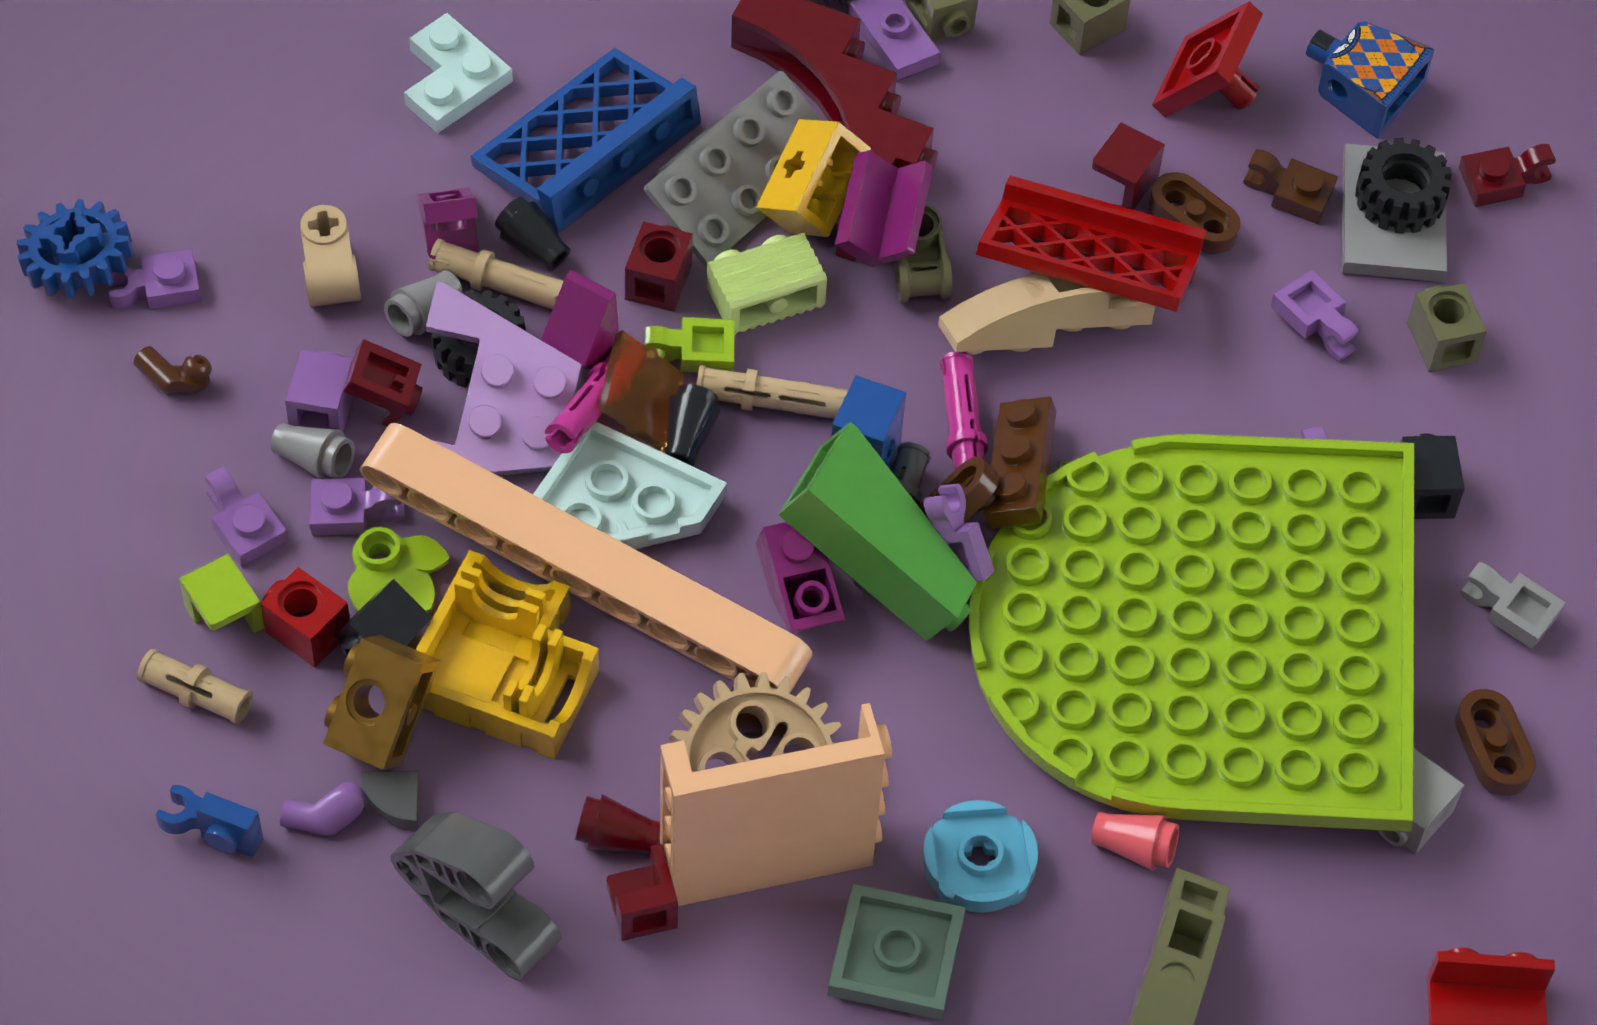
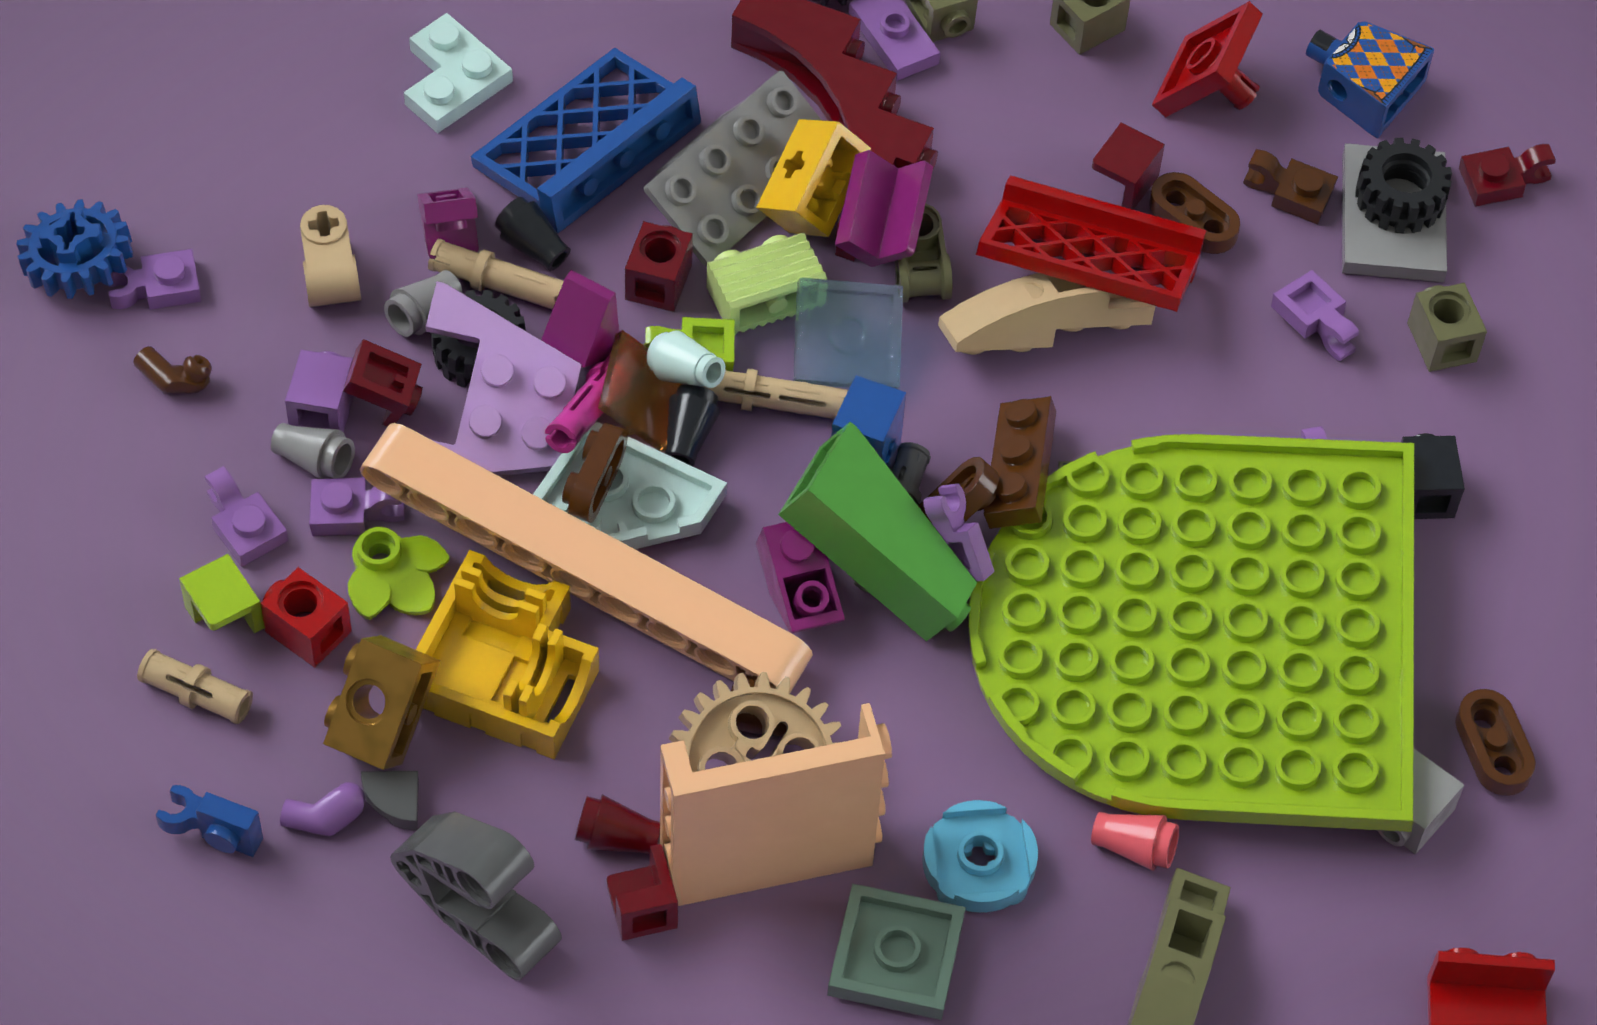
black brick [334,579,433,657] -> none
dark pink pin [940,351,988,471] -> none
light grey plate [1460,562,1566,650] -> none
none -> reddish brown plate [562,423,628,523]
none -> light aqua cone [647,331,725,388]
none -> clear light blue tile [793,277,903,389]

